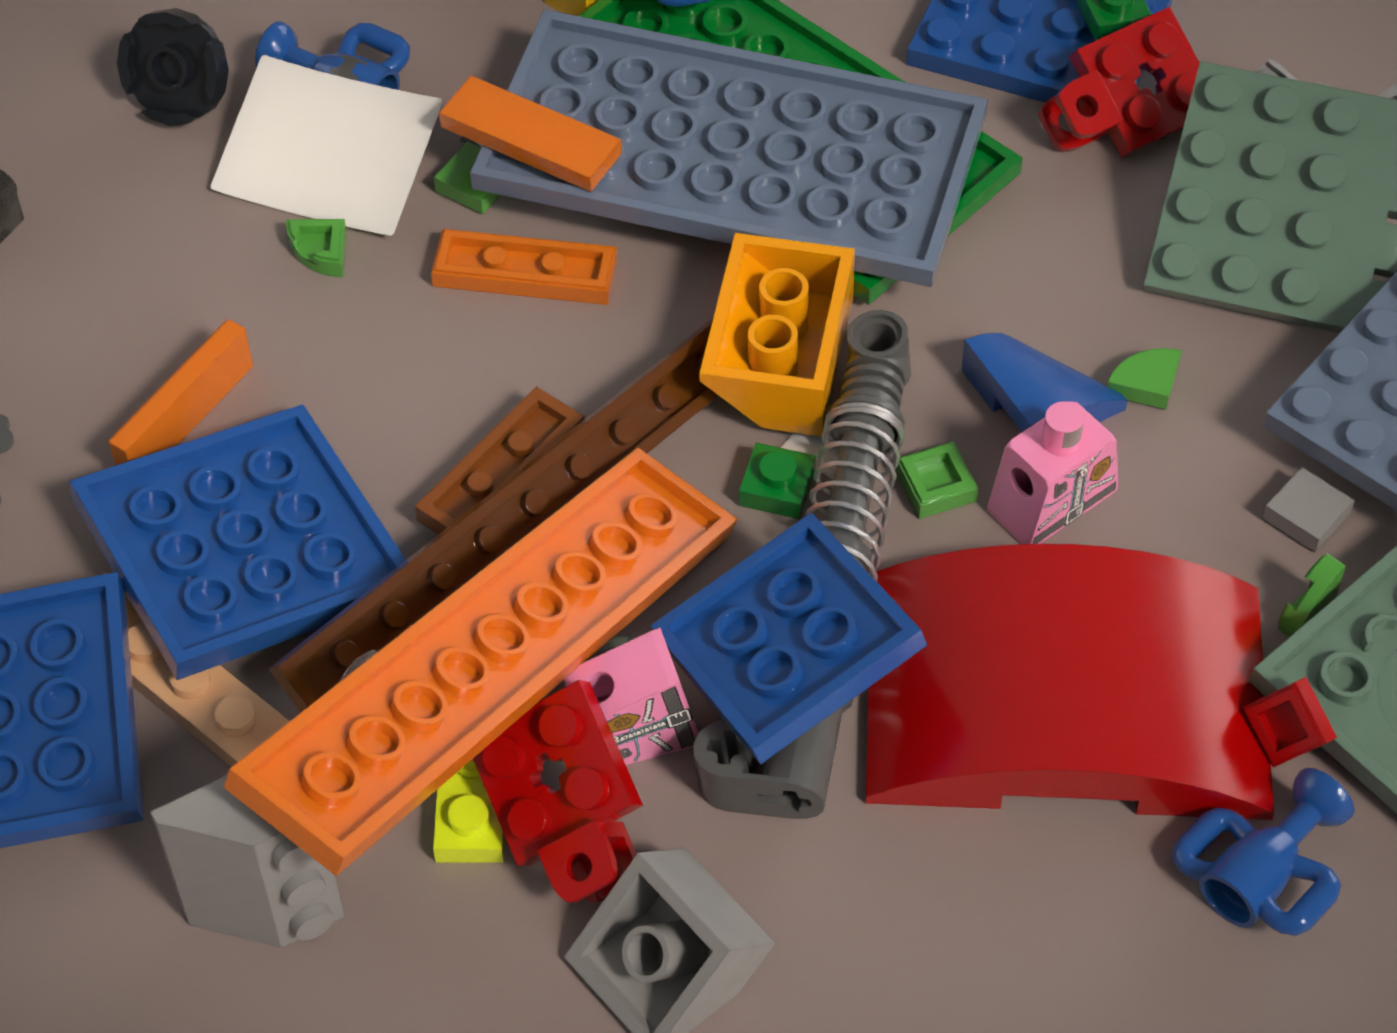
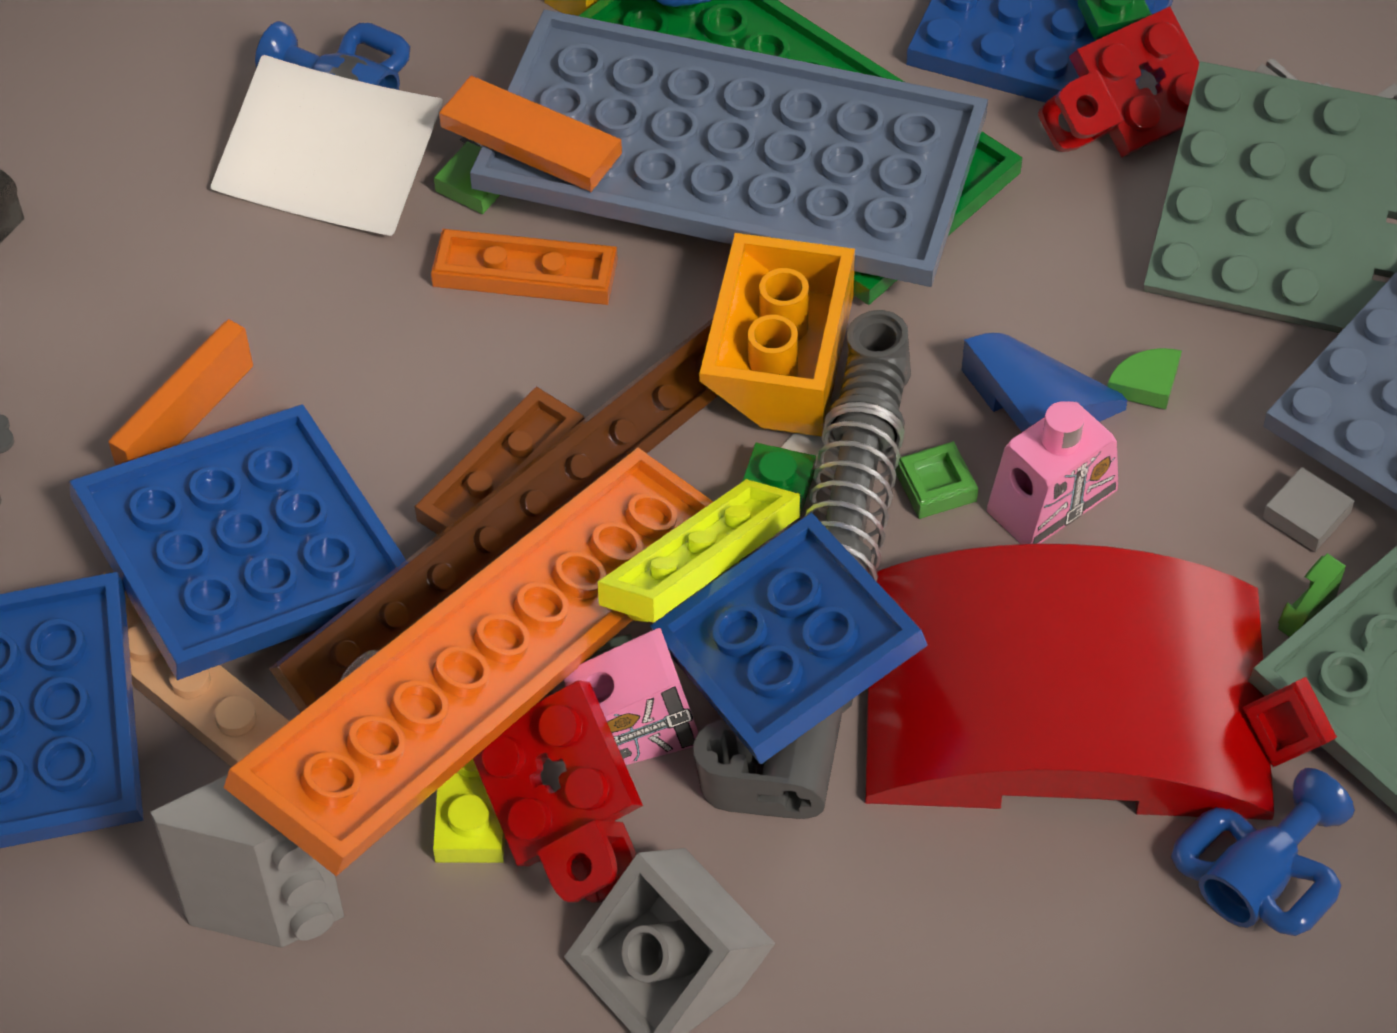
black tile [117,8,229,126] -> none
bright green tile [286,219,347,277] -> none
none -> neon yellow plate [598,479,800,623]

